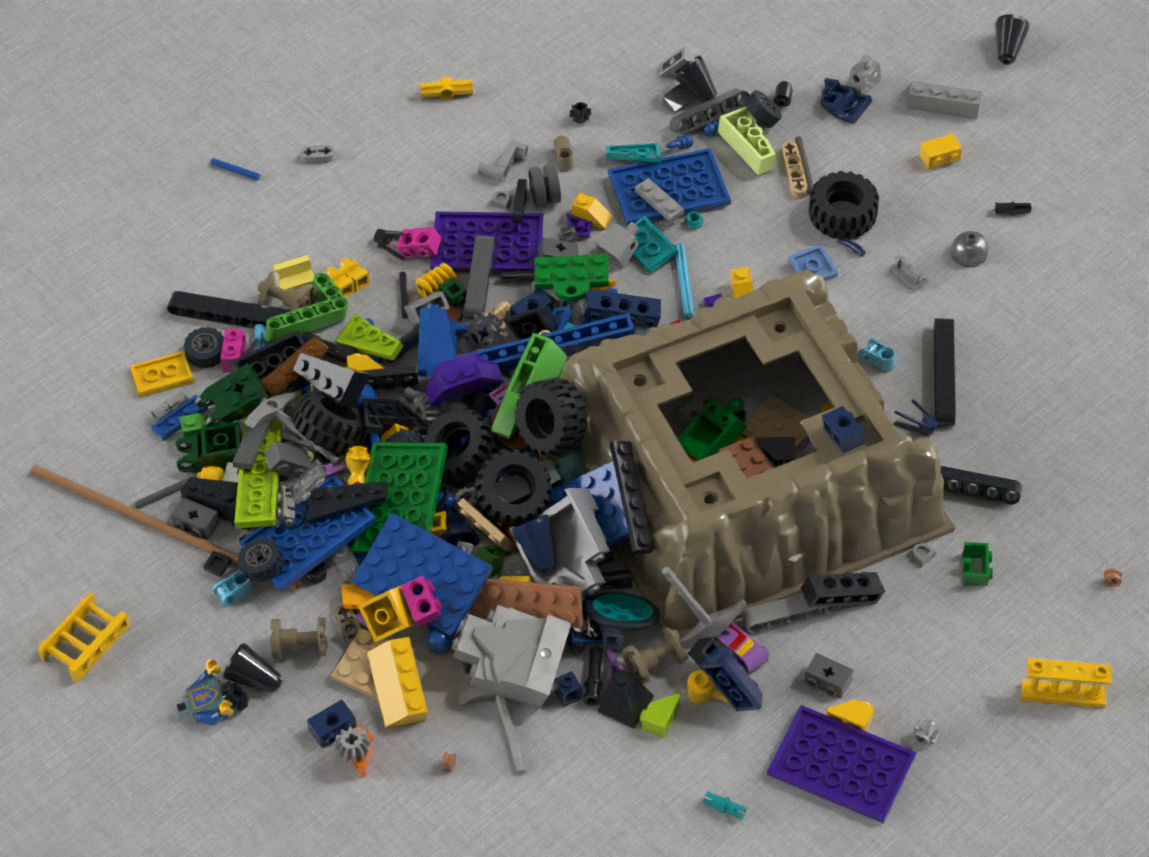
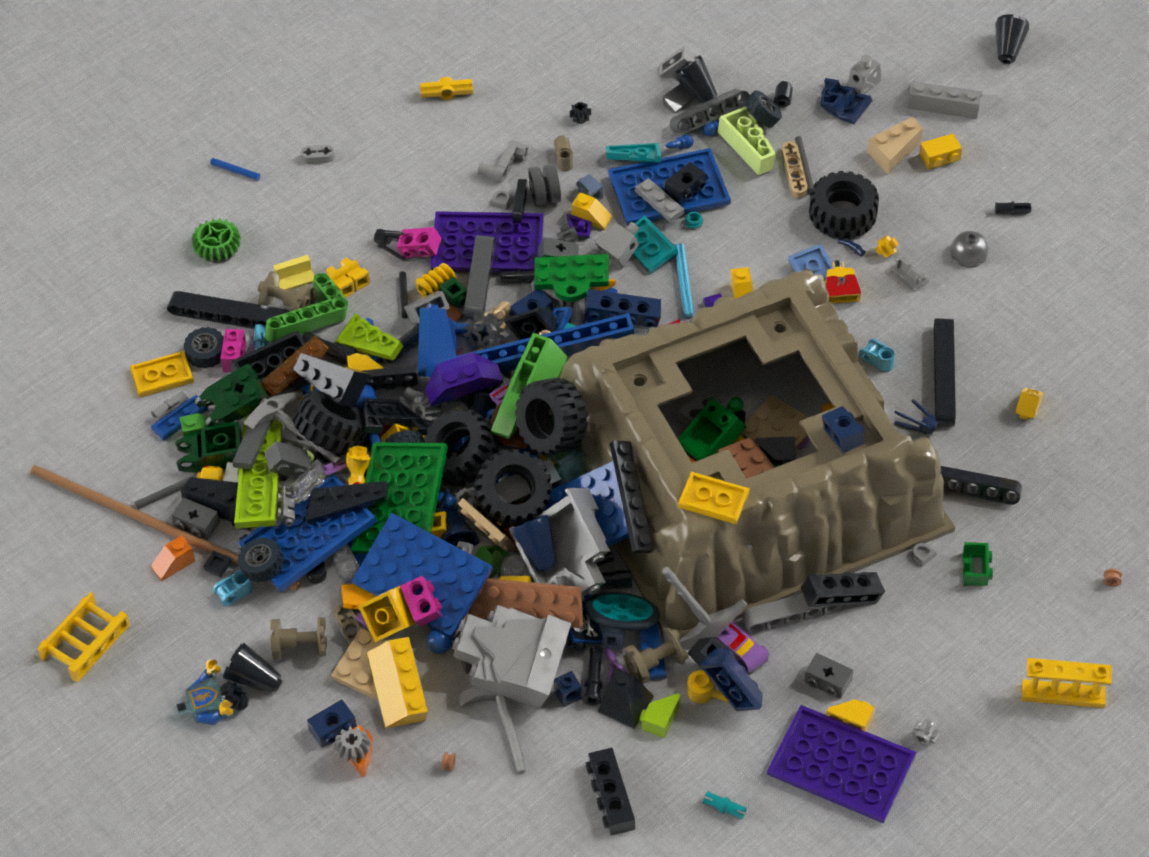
none -> orange slope [151,535,195,581]
none -> bright green gear [191,218,241,263]
none -> sand blue brick [576,174,603,201]
none -> black brick [585,747,635,835]
none -> blue tile [638,623,667,680]
none -> black brick [665,162,706,204]
none -> yellow tile [678,472,750,525]
none -> torso [825,260,861,304]
none -> tan wedge [868,117,923,175]
none -> yellow gear [875,235,899,257]
none -> yellow slope [1015,387,1044,420]

